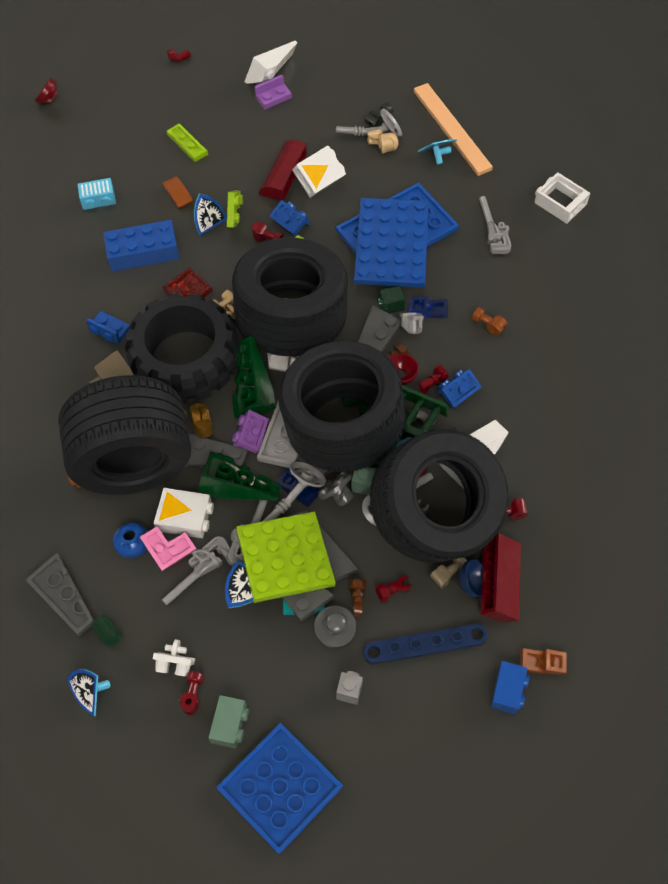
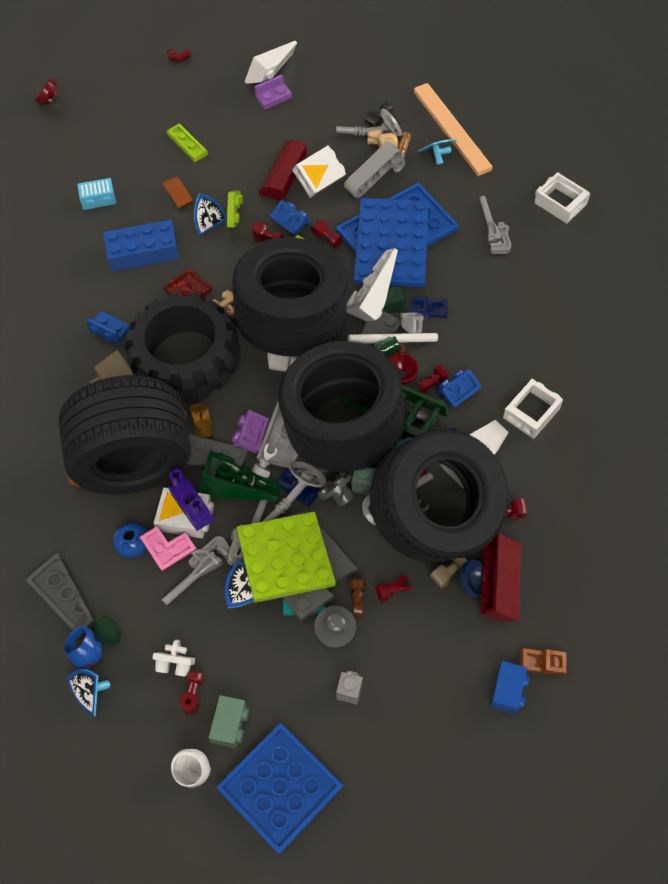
dark green wedge [232,335,276,418] -> none
dark blue plate [363,624,488,665] -> none
dark orange leg [472,307,507,336] -> none
none -> blue helmet [64,626,103,668]
none -> dark purple piece [168,469,215,531]
none -> white helmet [171,749,211,788]
none -> light grey piece [252,442,277,478]
none -> dark red leg [311,219,343,248]
none -> light grey beam [344,142,405,198]
none -> white wedge [347,248,398,321]
none -> white piece [348,333,438,344]
none -> clear green brick [374,336,401,358]
none -> medium nougat axle [398,132,411,157]
none -> white window [503,379,563,439]

